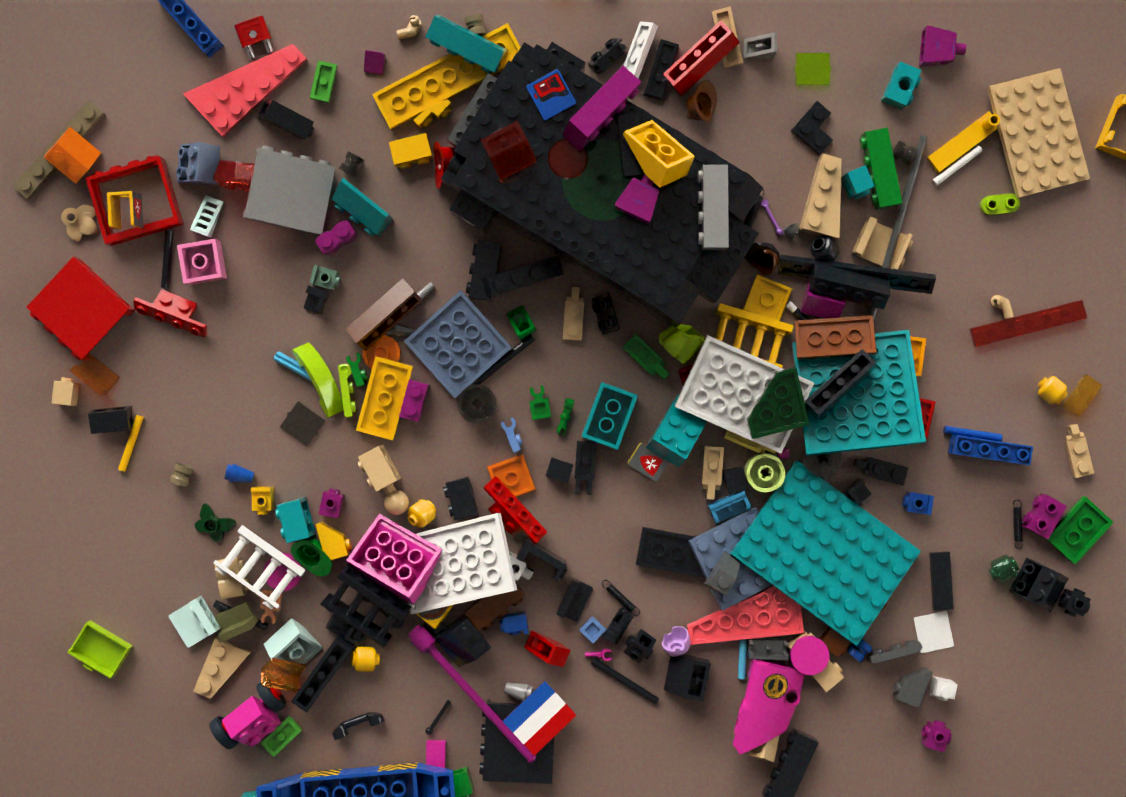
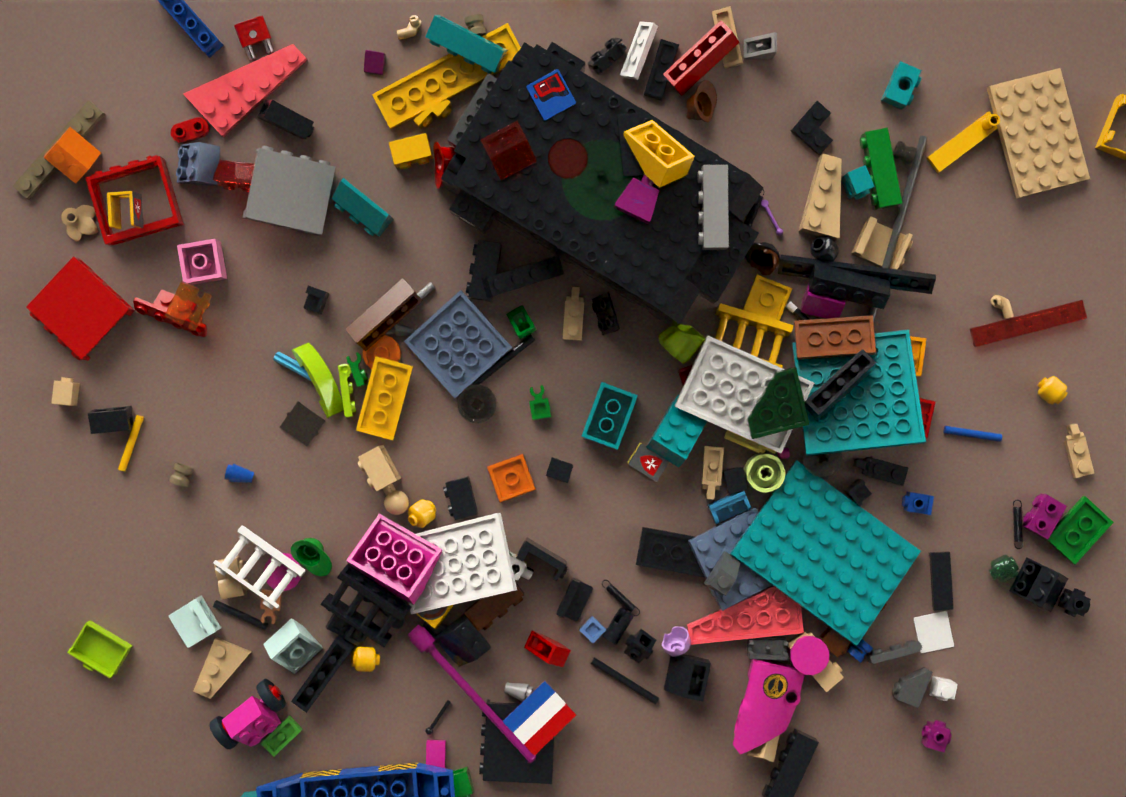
clear orange panel [70,354,119,395] -> none
black bar [161,230,173,288] -> none
light aqua slope [190,195,224,238] -> none
dark green animal [195,503,236,542] -> none
olive panel [215,602,258,643] -> none
yellow brick [251,487,274,515] -> none
clear orange panel [261,658,306,693] -> none
teal brick [275,497,316,543] -> none
sand green brick [309,265,341,291] -> none
bright green plate [310,60,338,104] -> none
magenta brick [315,221,358,255] -> none
yellow slope [315,522,352,560] -> none
magenta brick [319,488,345,518] -> none
black bar [332,712,385,740] -> none
clear smoke wheel [339,151,365,178] -> none
magenta brick [399,379,430,422] -> none
red bracket [483,476,547,544] -> none
blue brick [499,612,529,635] -> none
medium blue plate [501,418,523,452] -> none
green piece [557,398,574,436] -> none
magenta wedge [562,65,641,151] -> none
black hinge [575,440,596,495] -> none
dark pink hand [585,648,612,661] -> none
green hinge [622,334,669,380] -> none
medium azure bar [738,639,747,679] -> none
dark grey hinge [783,223,800,239] -> none
clear neon green piece [794,53,832,85] -> none
magenta torso [919,25,966,67] -> none
white bar [932,145,983,186] -> none
blue brick [948,434,1033,465] -> none
lime plate [980,193,1020,215] -> none
clear yellow plate [1063,374,1103,416] -> none
none -> clear orange plate [165,281,212,330]
none -> red plate [171,117,210,143]

